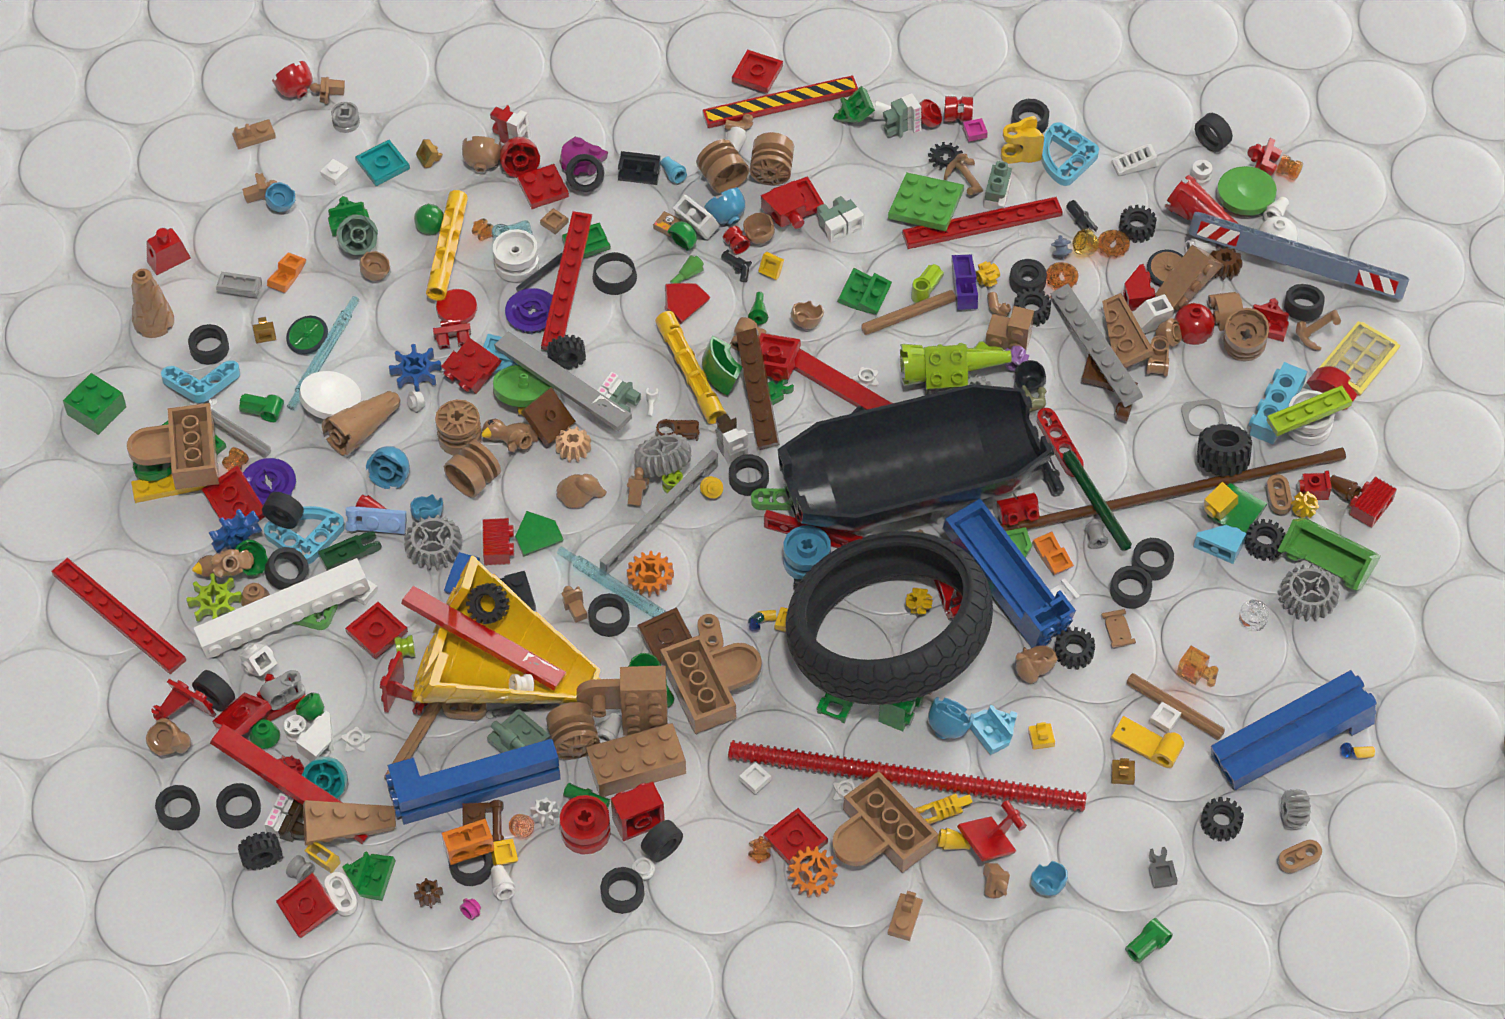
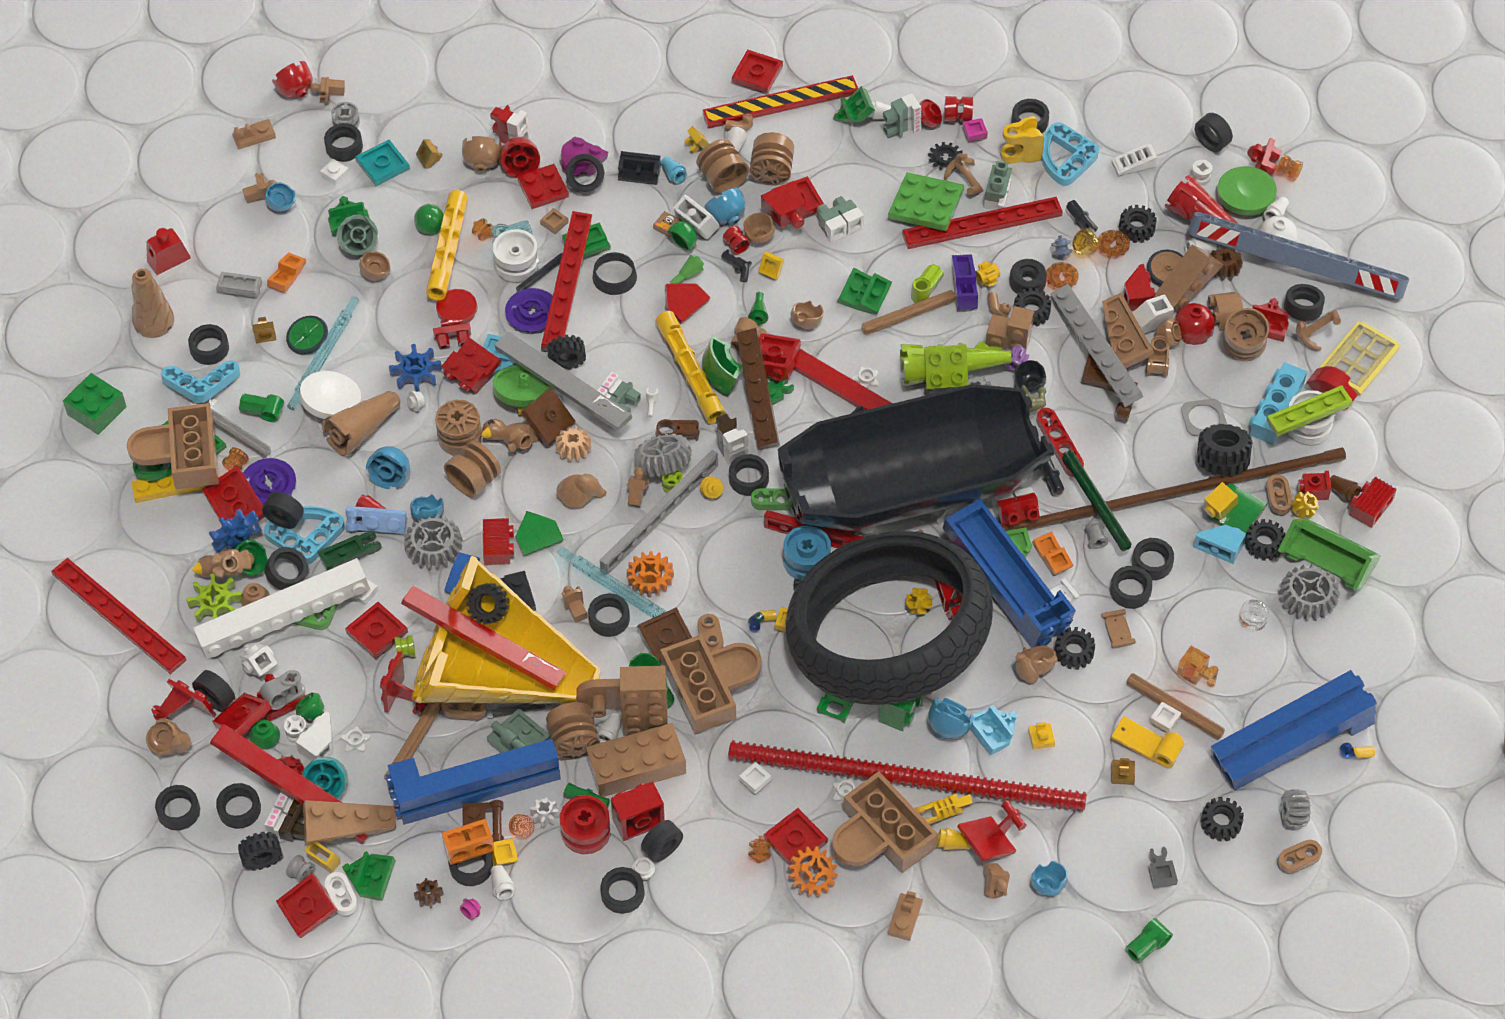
white wheel [509,674,534,691] -> none
none -> black tyre [324,123,363,162]
none -> yellow tile [684,126,710,153]

